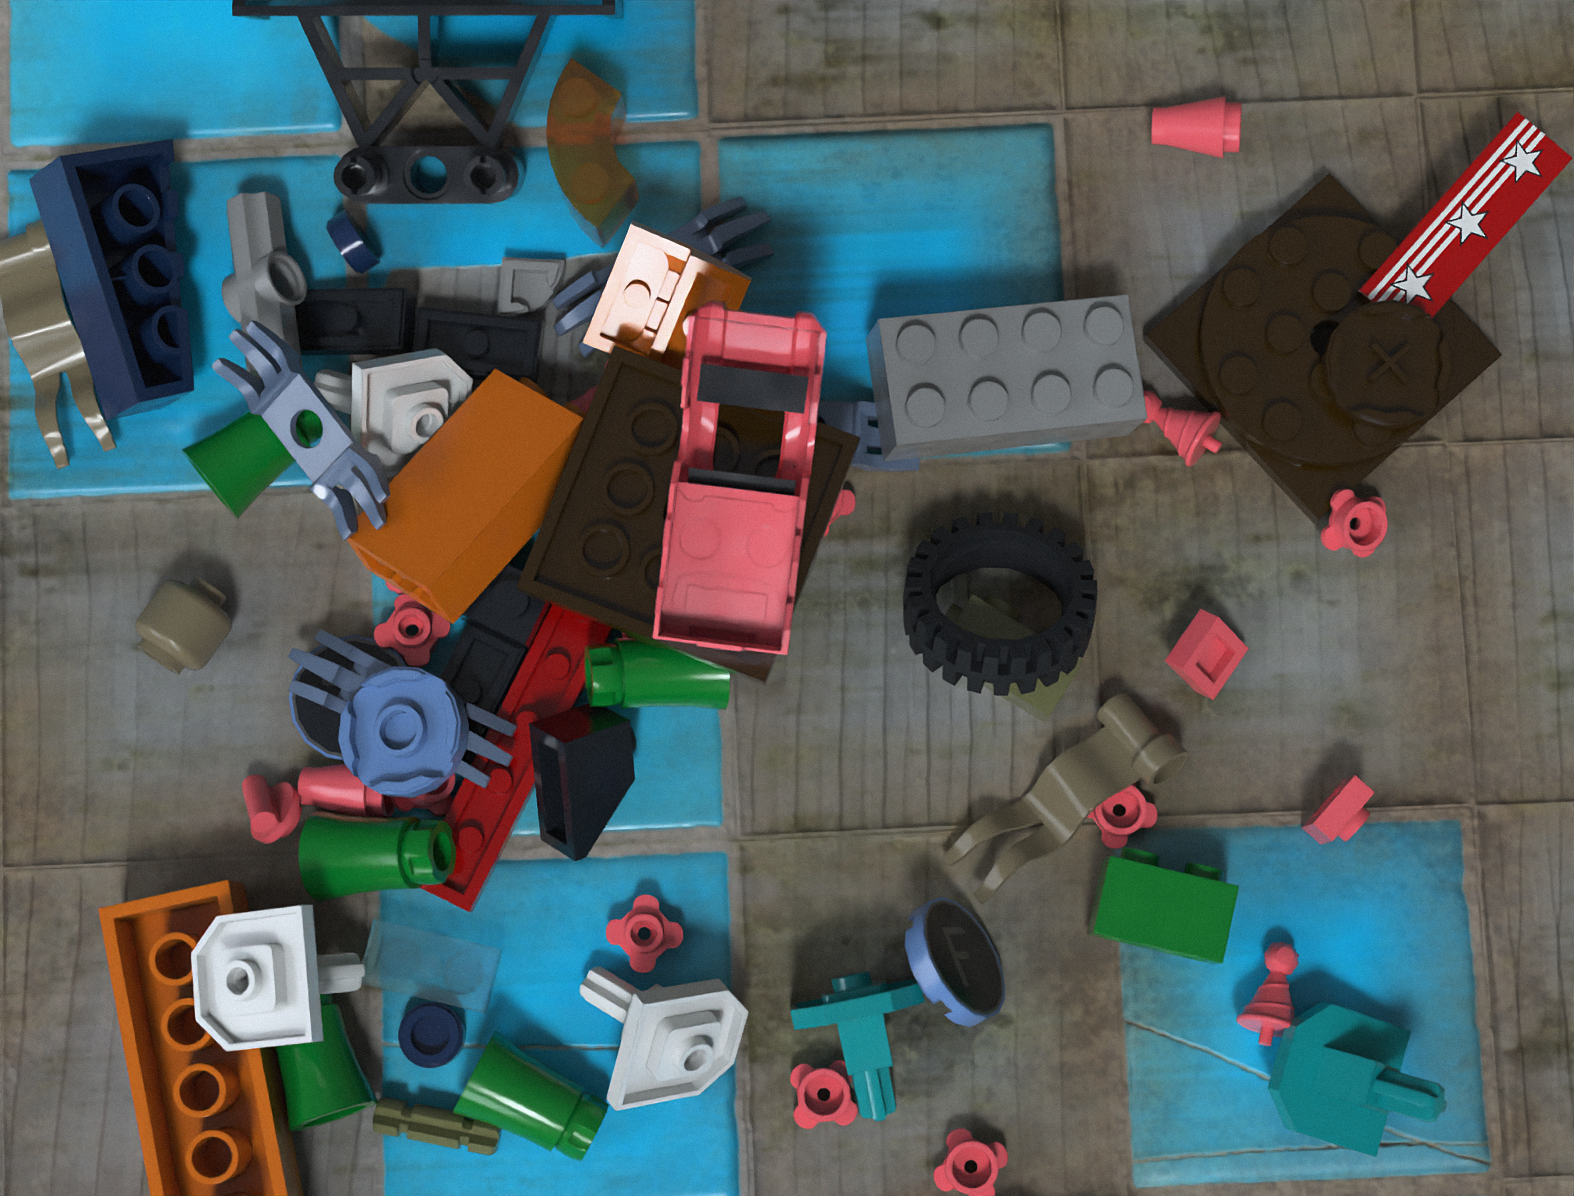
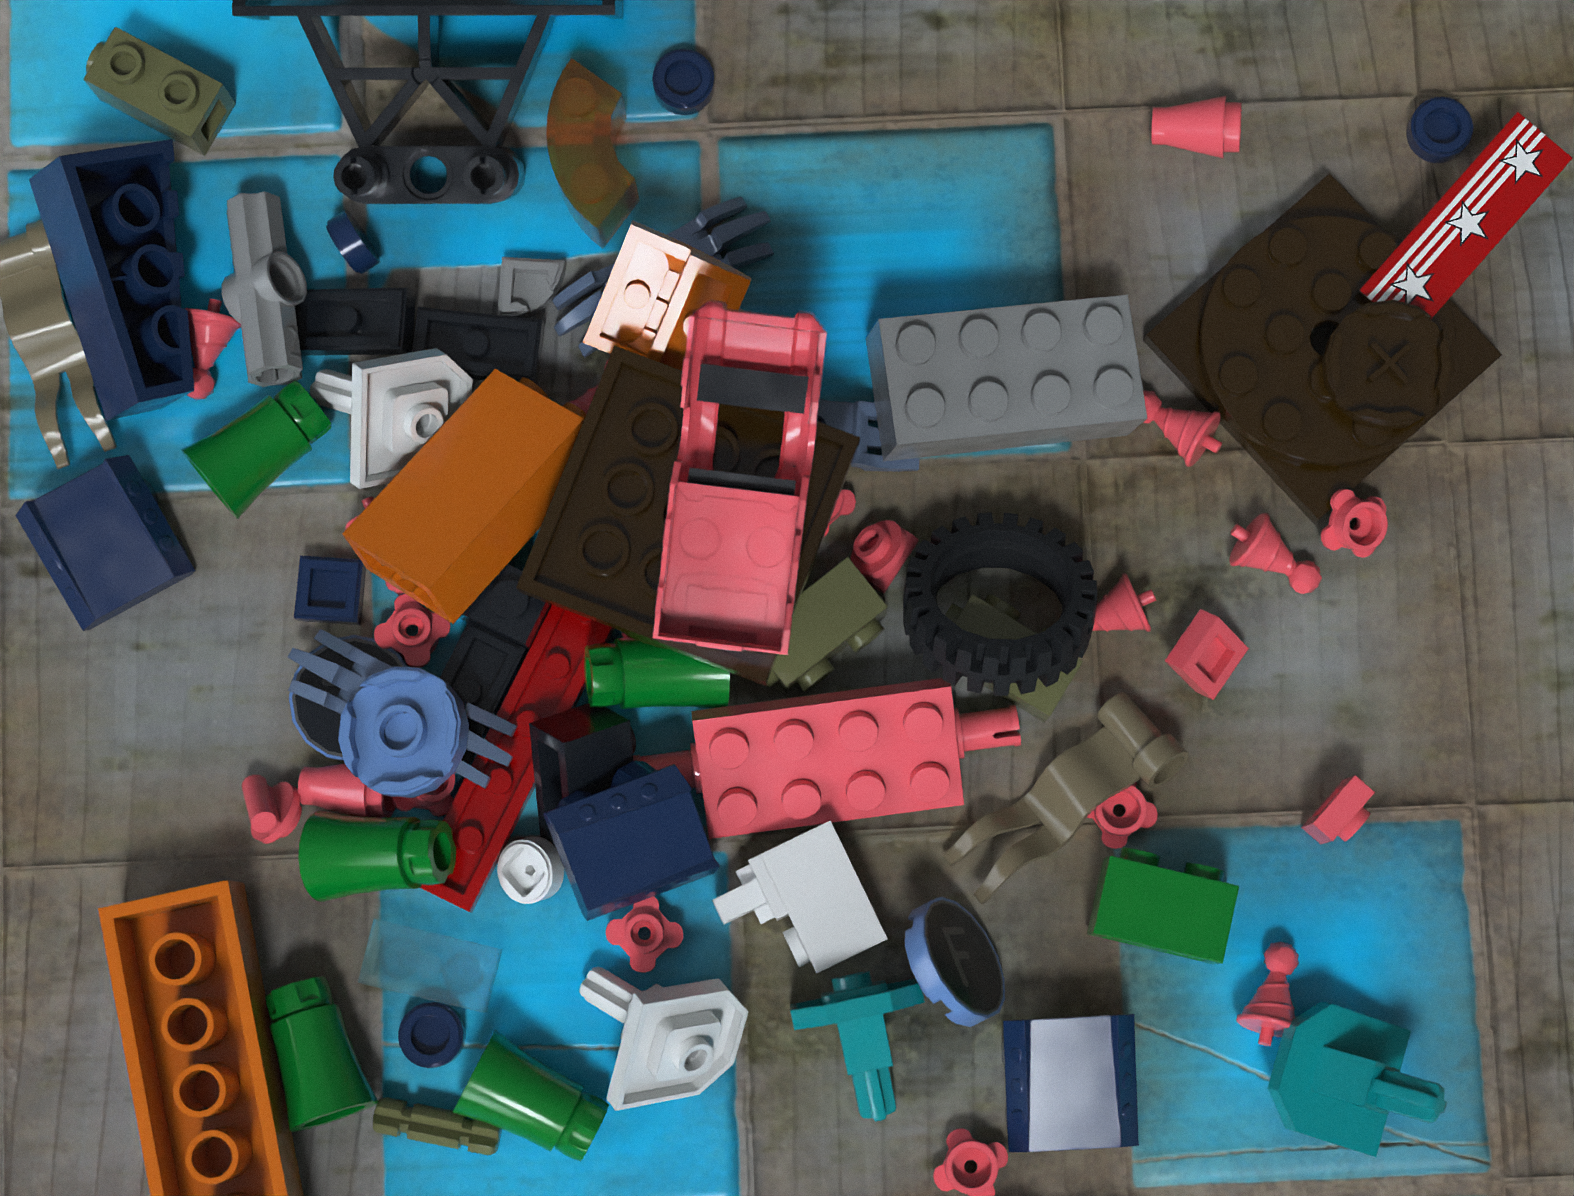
dark tan head [135,576,232,675] -> none
white piece [191,905,366,1051] -> none
sand blue piece [211,320,390,540] -> none
coral plate [790,1060,858,1129] -> none
none -> dark blue slope [15,455,196,631]
none -> olive brick [83,27,236,156]
none -> coral piece [184,299,241,400]
none -> dark blue tile [294,555,366,626]
none -> white tile [497,836,564,904]
none -> dark blue slope [543,760,720,921]
none -> coral plate [633,678,1021,839]
none -> dark blue tile [652,49,715,115]
none -> white hinge [712,820,888,974]
none -> olive brick [766,557,888,693]
none -> coral plate [851,520,919,593]
none -> slope [1001,1014,1139,1152]
none -> coral piece [1092,573,1157,632]
none -> coral piece [1229,513,1322,594]
none -> dark blue tile [1406,97,1473,163]

